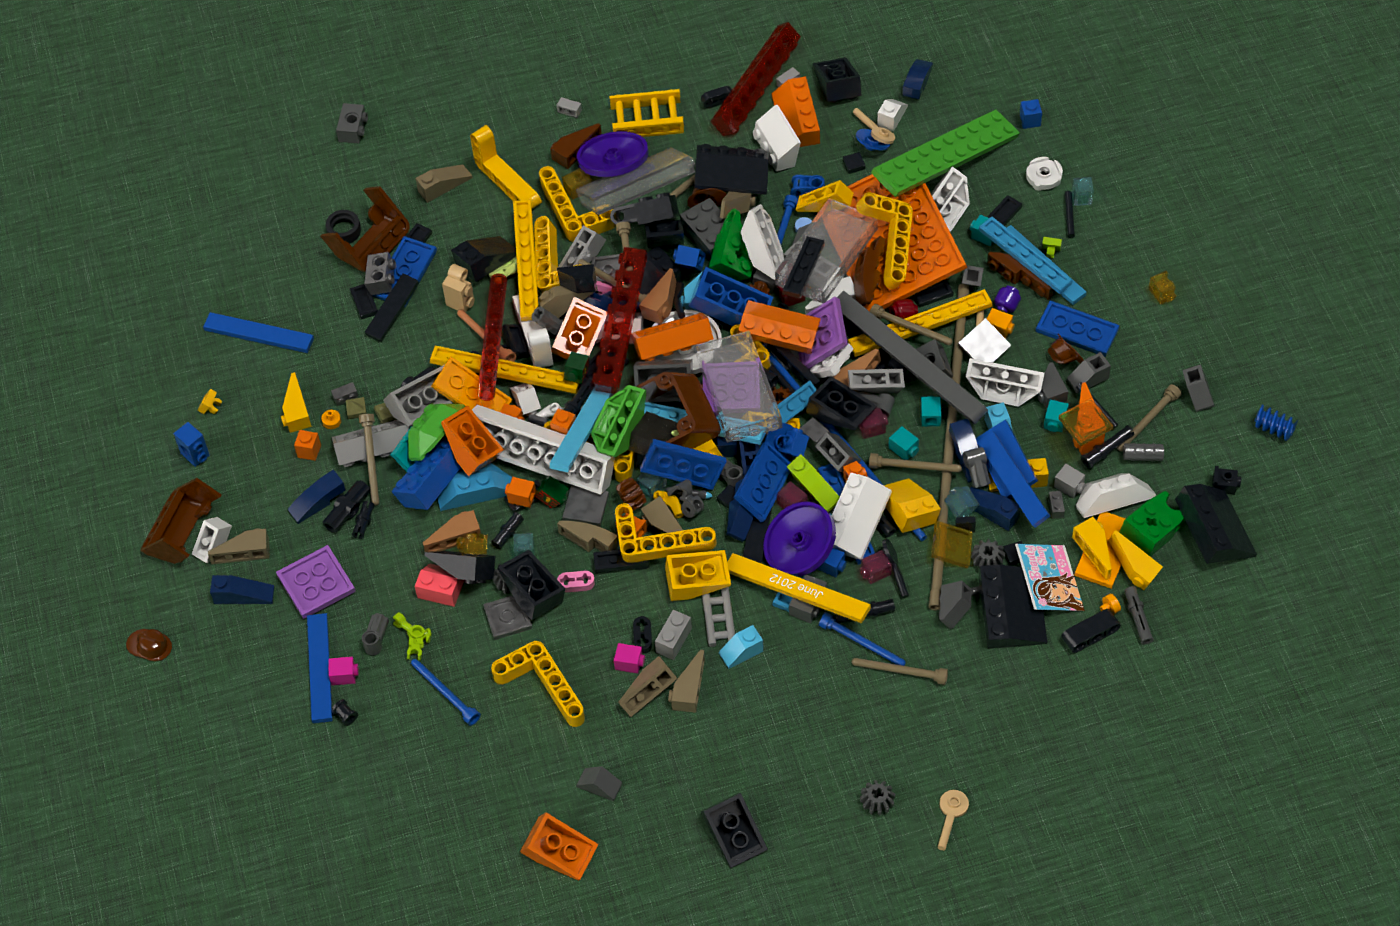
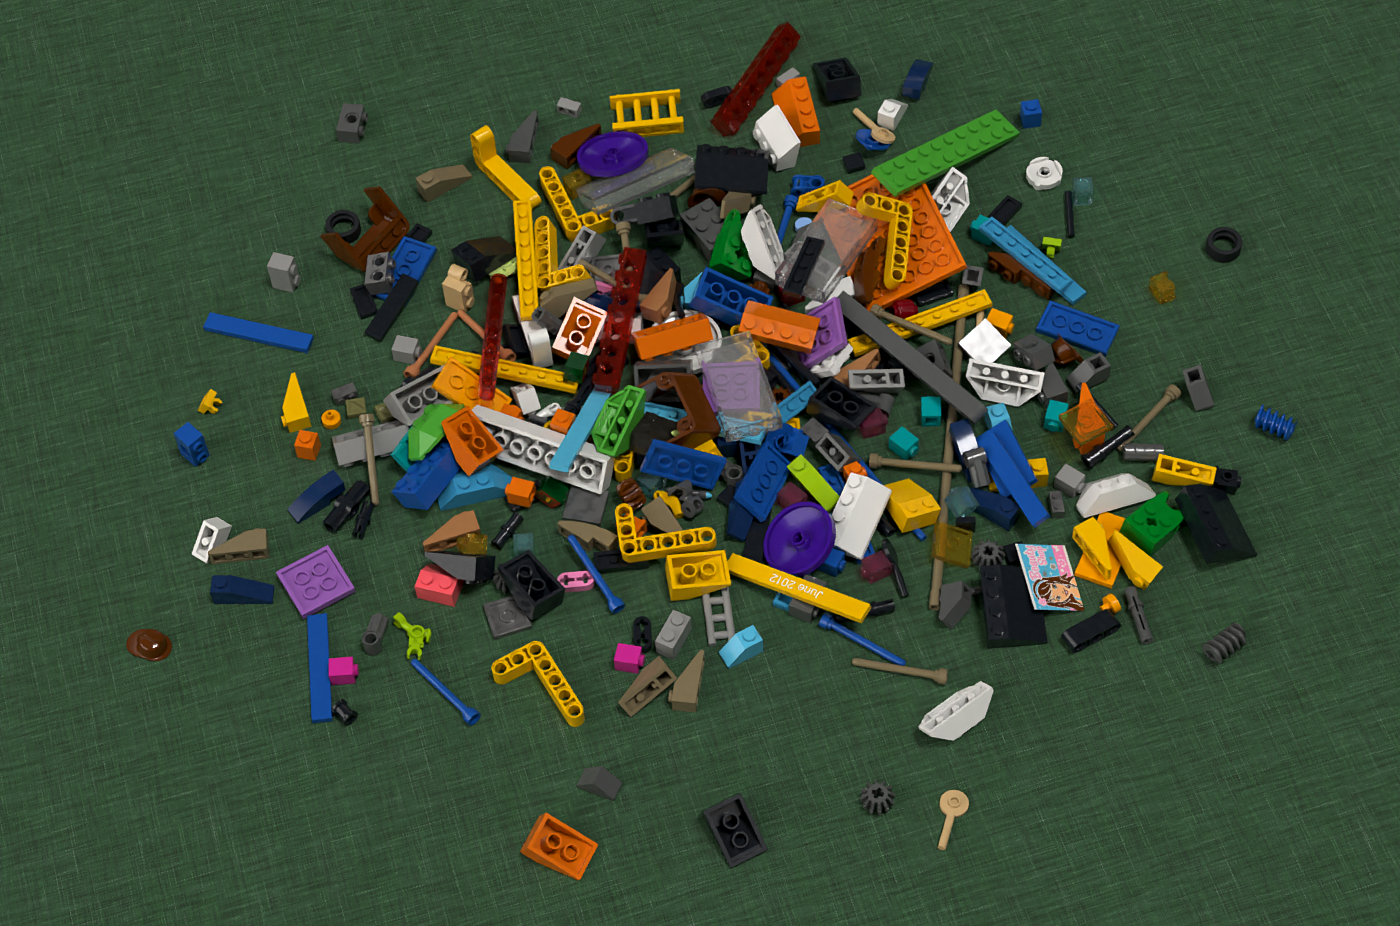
reddish brown windscreen [140,478,222,564] -> none
black slope [557,264,597,294] -> none
blue brick [673,245,706,271] -> none
dark purple head [994,285,1021,313] -> none
none -> light grey brick [267,252,301,293]
none -> light grey brick [392,335,422,364]
none -> nougat piece [403,312,458,378]
none -> dark grey slope [506,110,539,163]
none -> blue piece [568,535,625,614]
none -> white wedge [918,681,994,741]
none -> dark grey brick [1013,334,1055,370]
none -> yellow slope [1152,454,1216,486]
none -> dark grey piece [1202,622,1246,664]
none -> black tyre [1206,227,1243,263]

